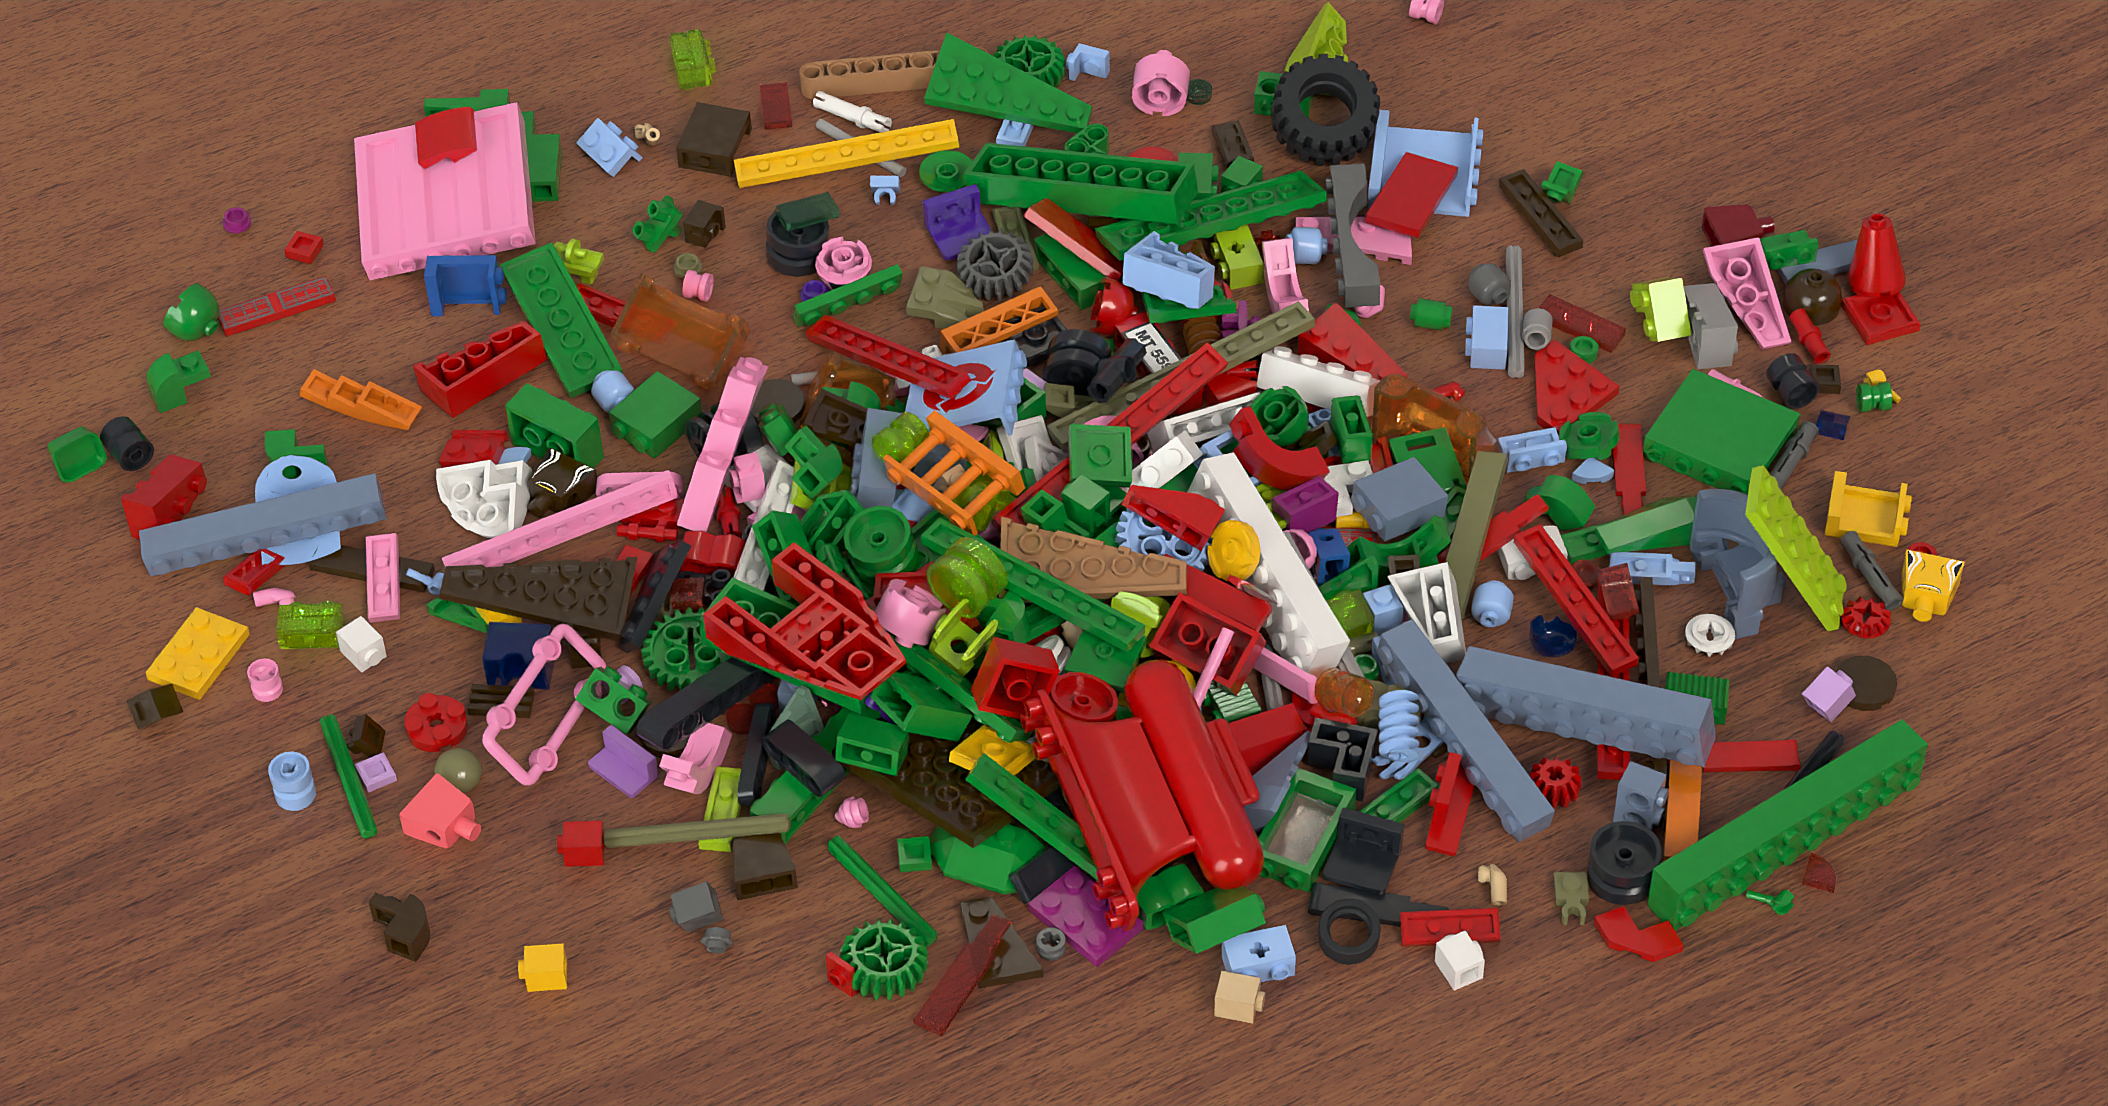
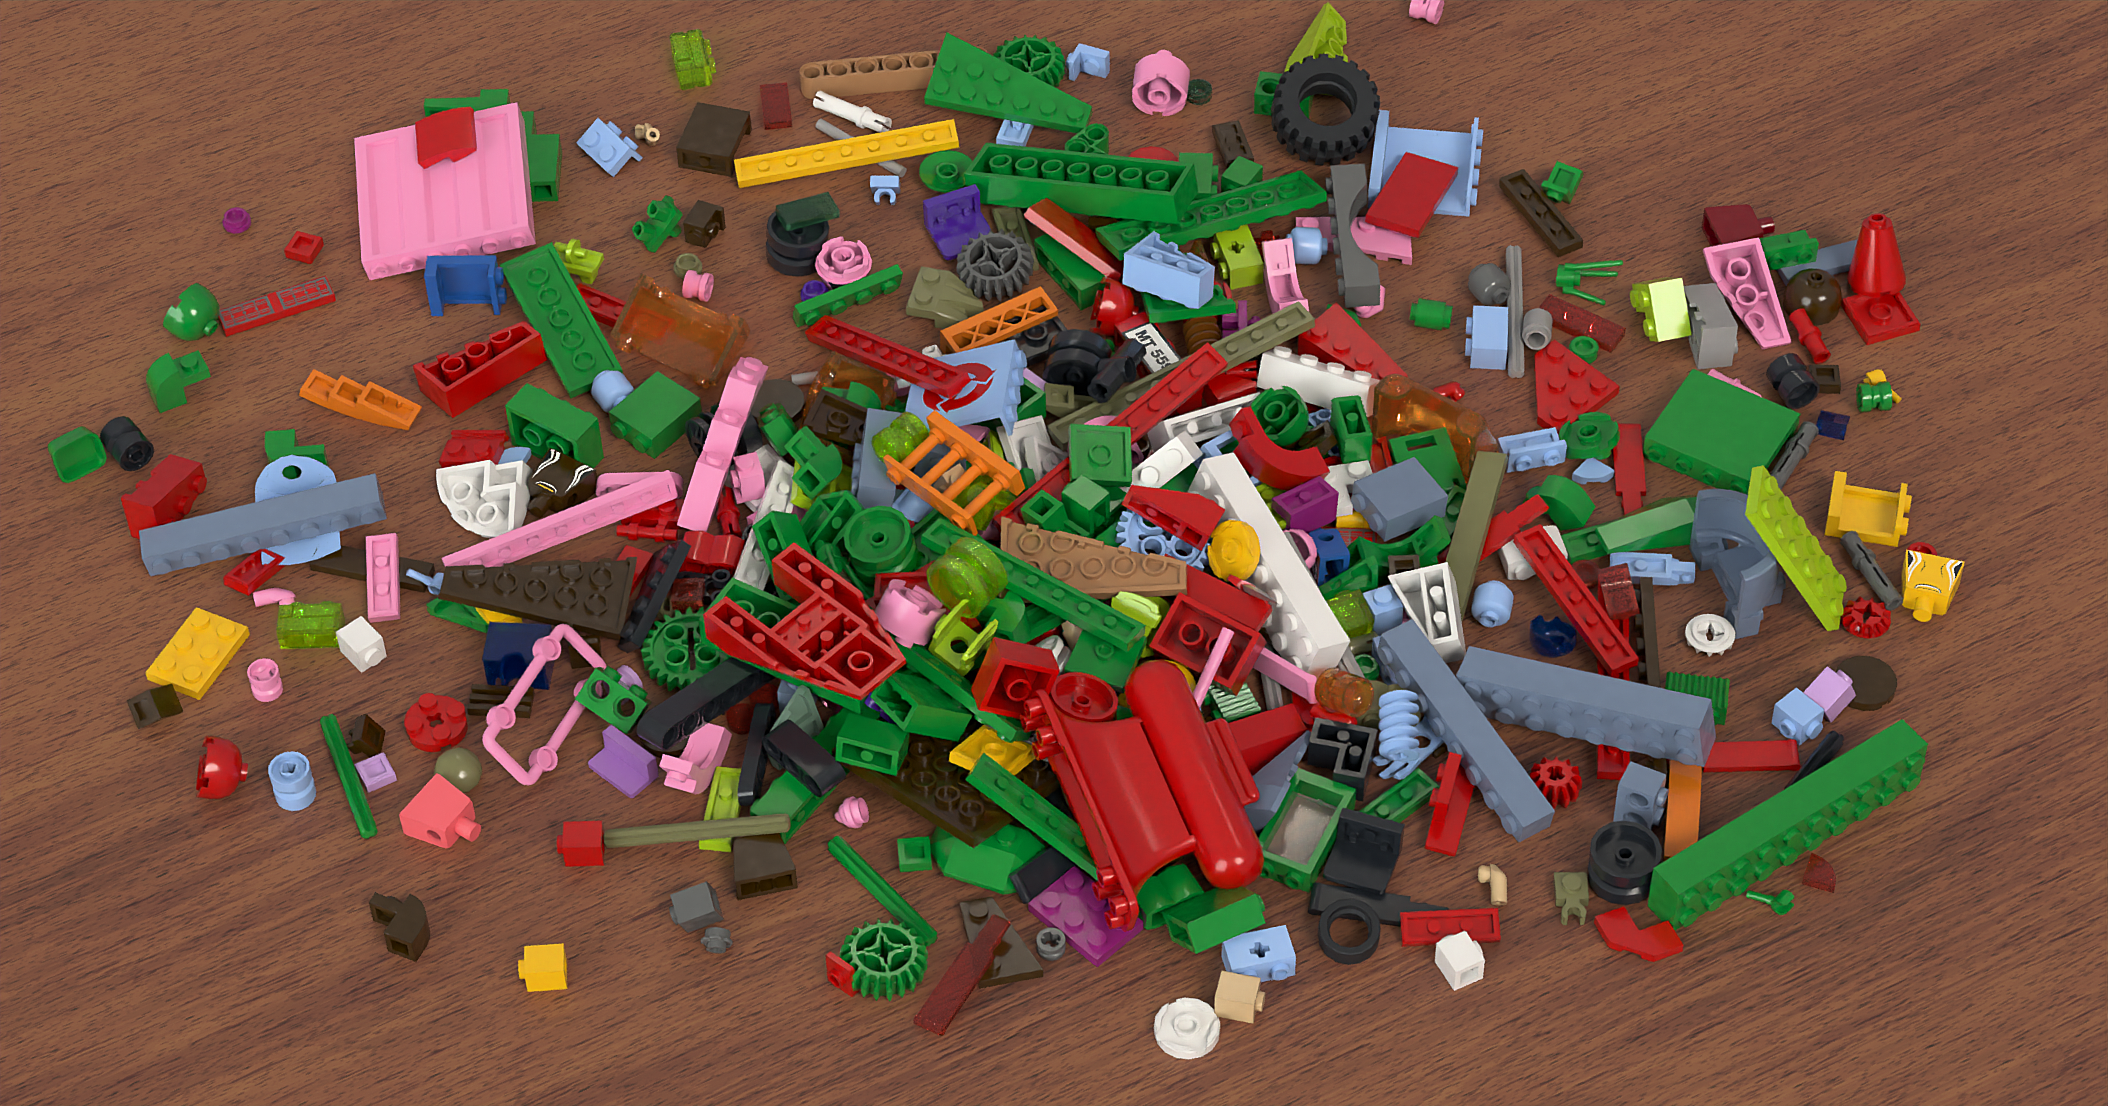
none -> red cylinder [196,735,248,799]
none -> white tile [1154,997,1220,1059]
none -> green plant [1556,260,1623,305]
none -> light blue brick [1772,687,1824,746]

